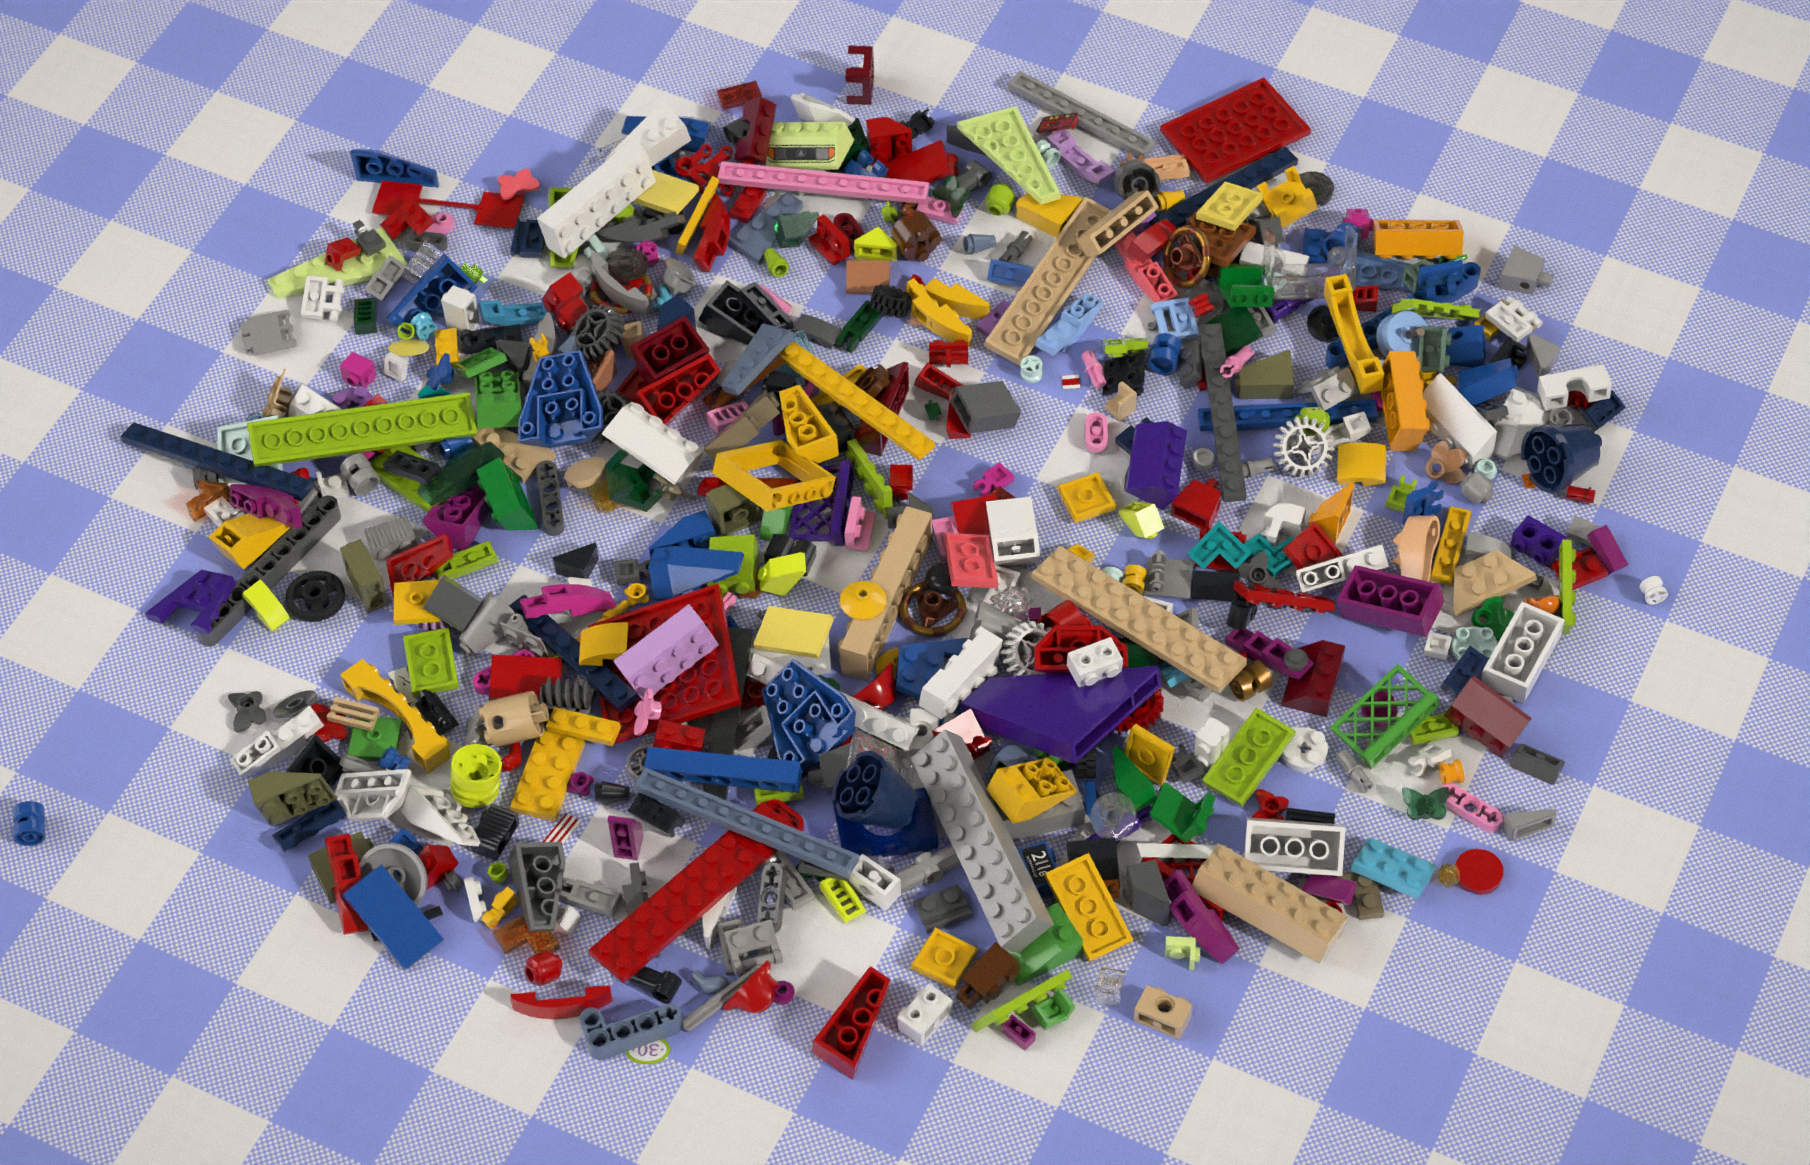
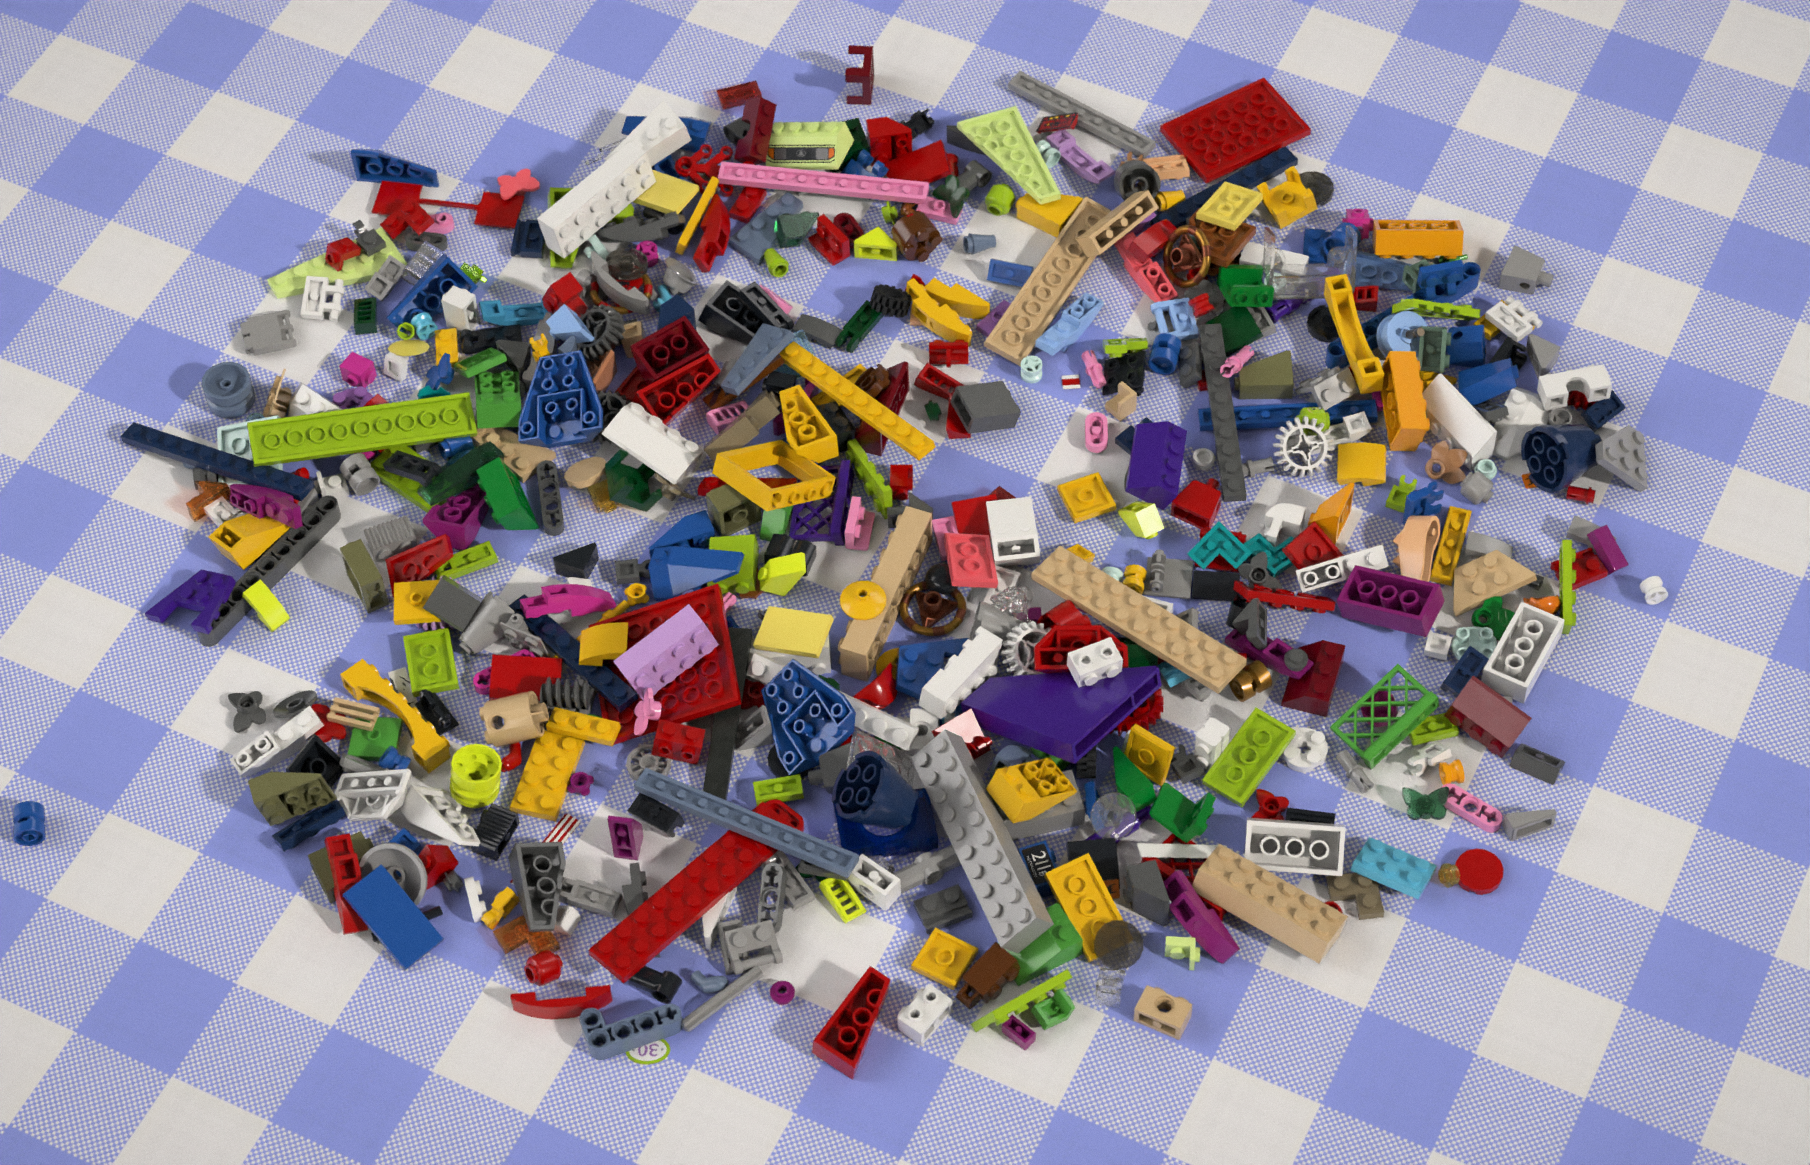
black wheel [285,570,346,622] -> none
light grey animal [461,705,487,748] -> none
lime hinge [487,862,508,883] -> none
black cone [595,781,629,804] -> none
blue piece [644,747,803,793] -> none
red hat [722,960,779,1013] -> none
white wedge [791,93,855,127] -> none
nougat slope [846,258,891,294] -> none
dark pink plate [973,462,1014,496] -> none
dark grey pin [998,231,1032,262] -> none
dark grey slope [1248,215,1284,248] -> none
magenta slope [1302,874,1357,906] -> none
dark purple brick [1510,515,1567,568] -> none
none -> sand blue wheel [202,362,255,418]
none -> light blue slope [546,304,595,343]
none -> clear smoke tile [1093,920,1143,970]
none -> dark grey slope [1232,598,1267,650]
none -> light grey plate [1595,425,1648,492]

